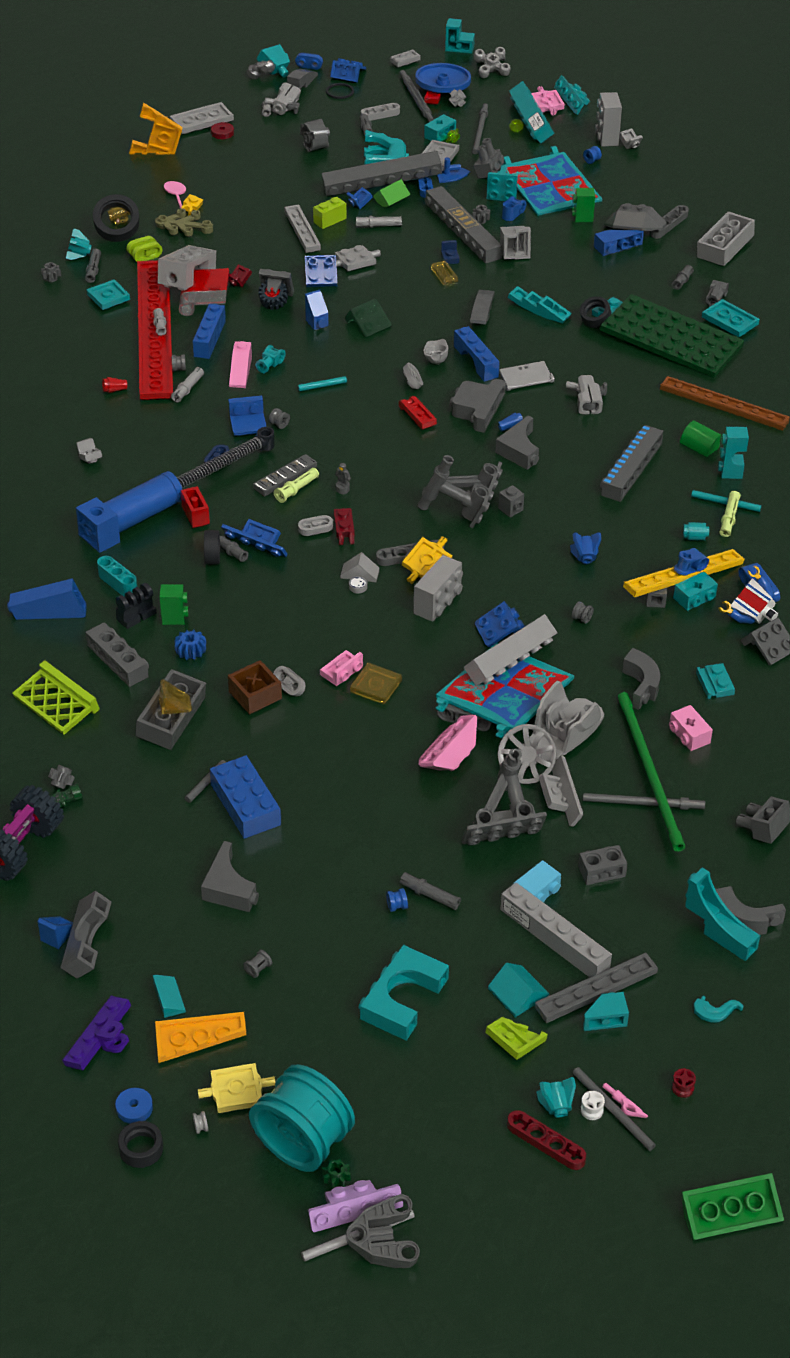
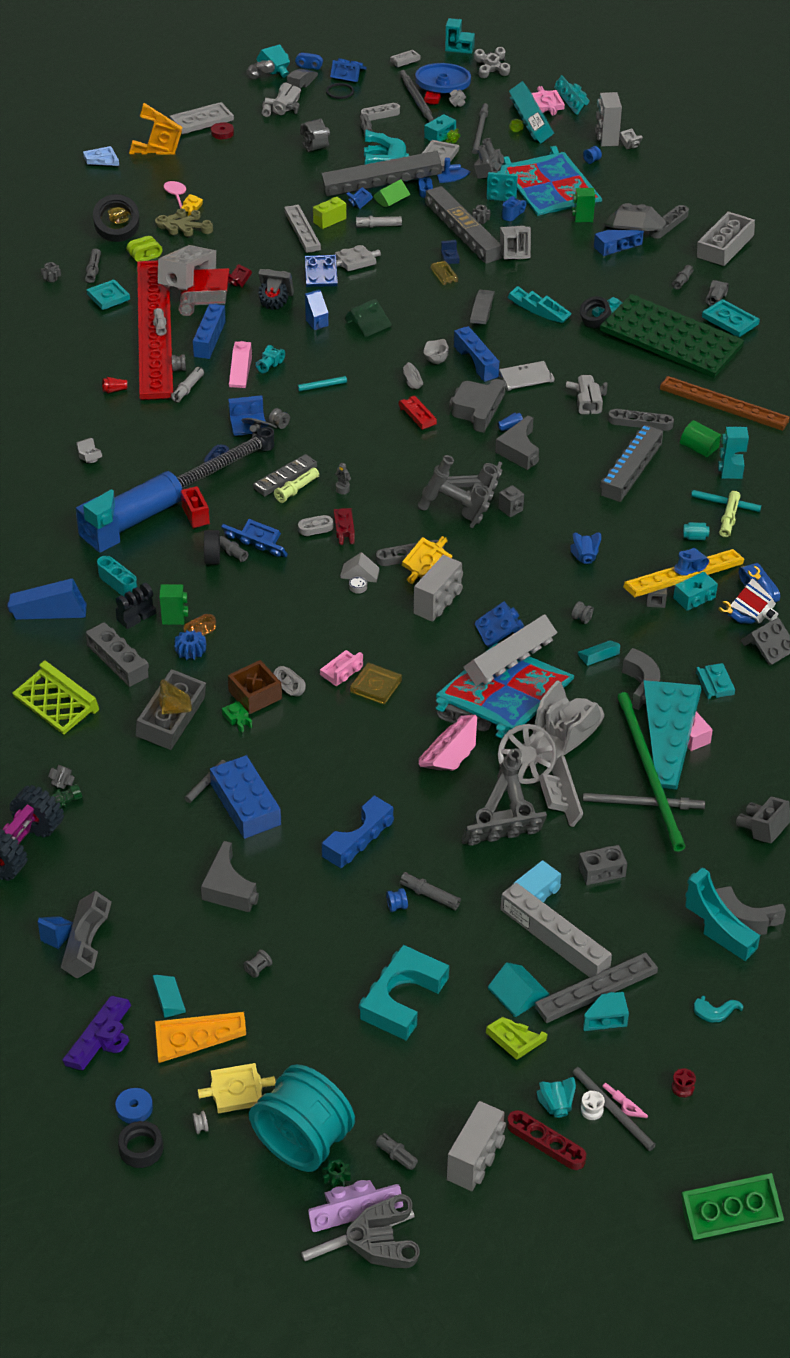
teal brick [65,229,92,260] -> none
none -> light blue wing [83,146,119,166]
none -> teal slope [83,489,115,529]
none -> clear orange beam [184,614,216,636]
none -> green plate [222,701,253,732]
none -> dark grey shield [241,418,277,441]
none -> blue arch [322,795,394,868]
none -> dark grey axle [376,1133,418,1170]
none -> light grey brick [447,1101,506,1191]
none -> teal slope [578,641,620,666]
none -> dark grey beam [608,409,674,431]
none -> teal wing [643,680,701,789]

